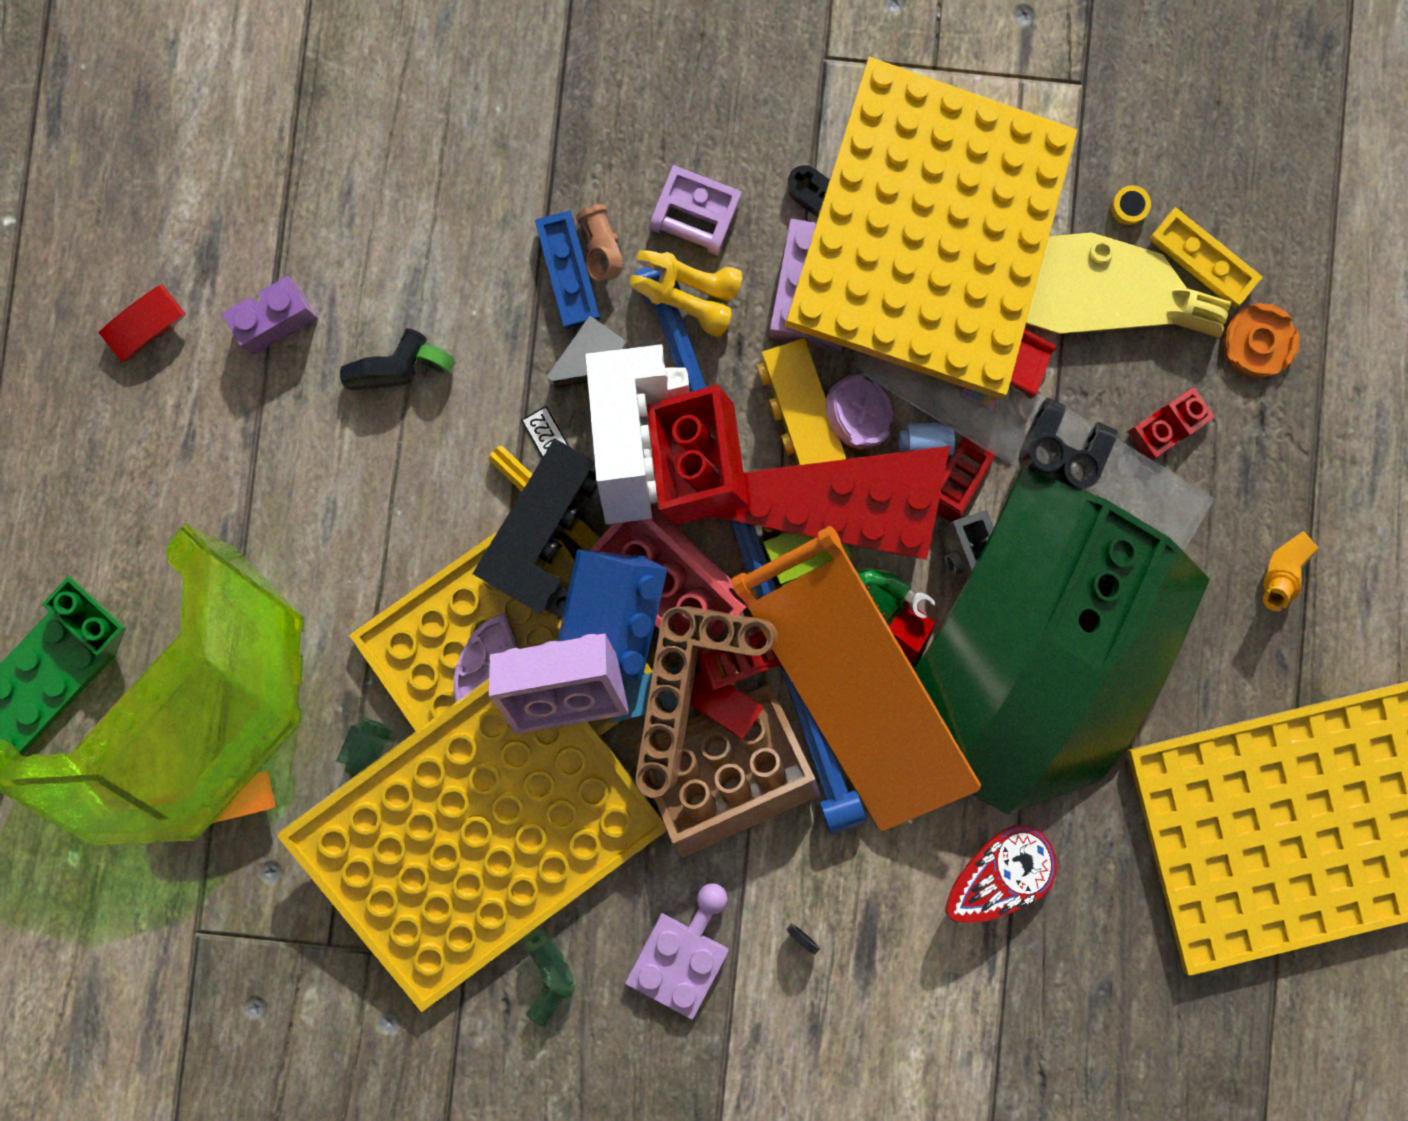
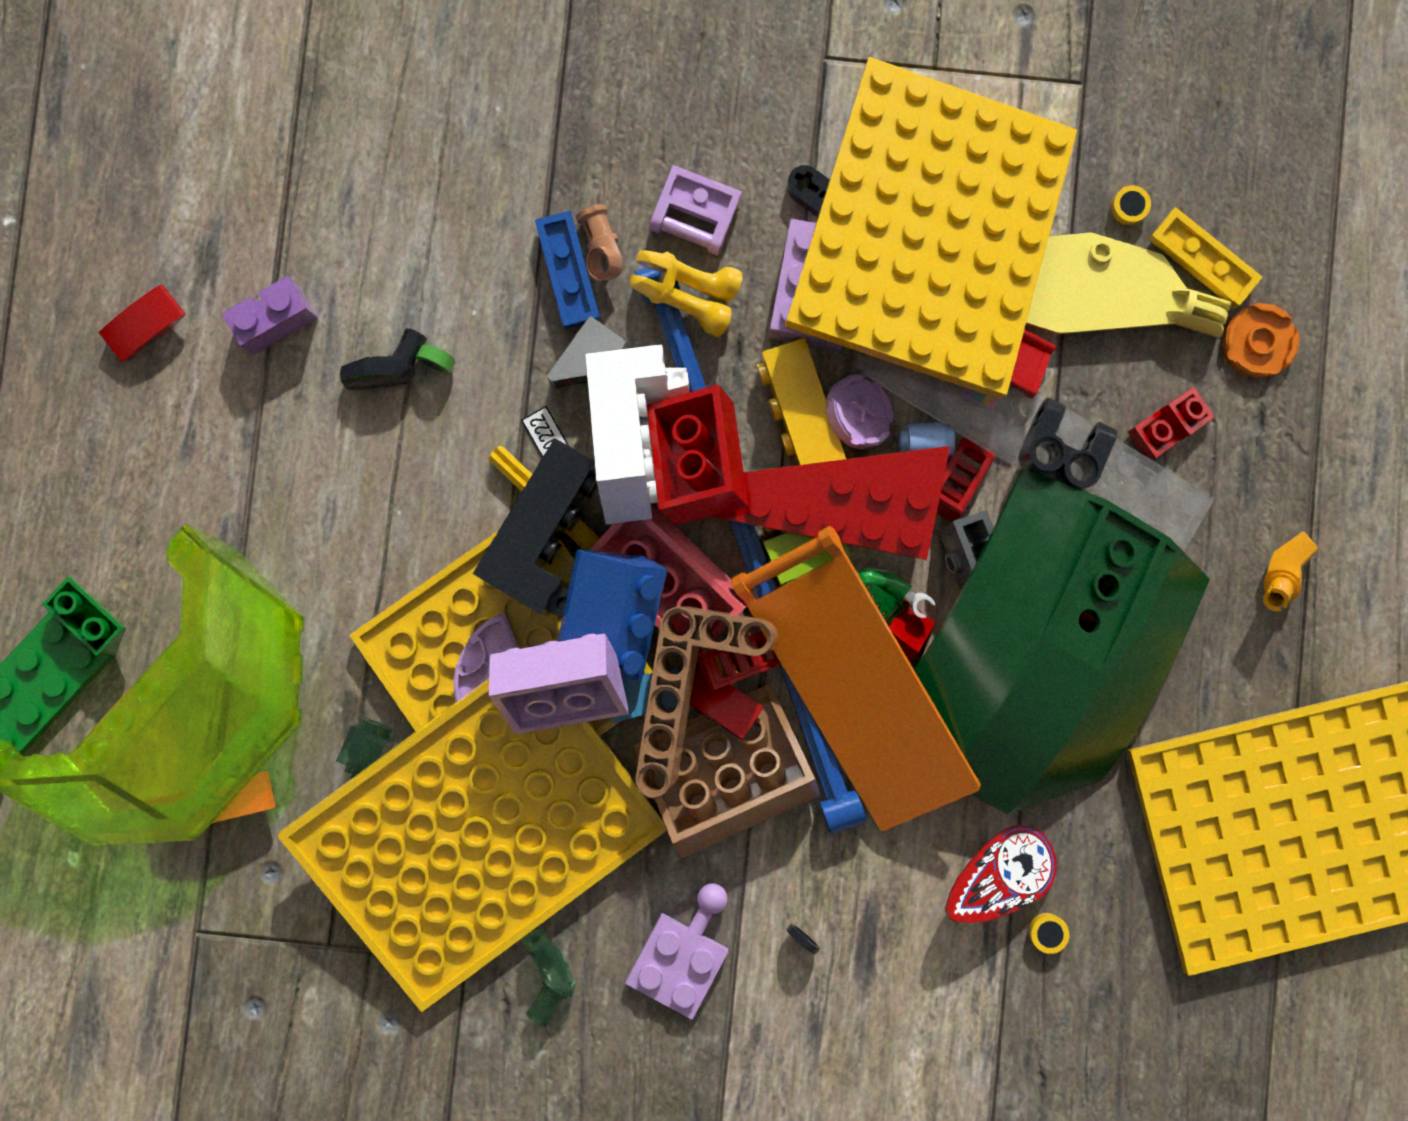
none -> tile [1028,913,1069,954]

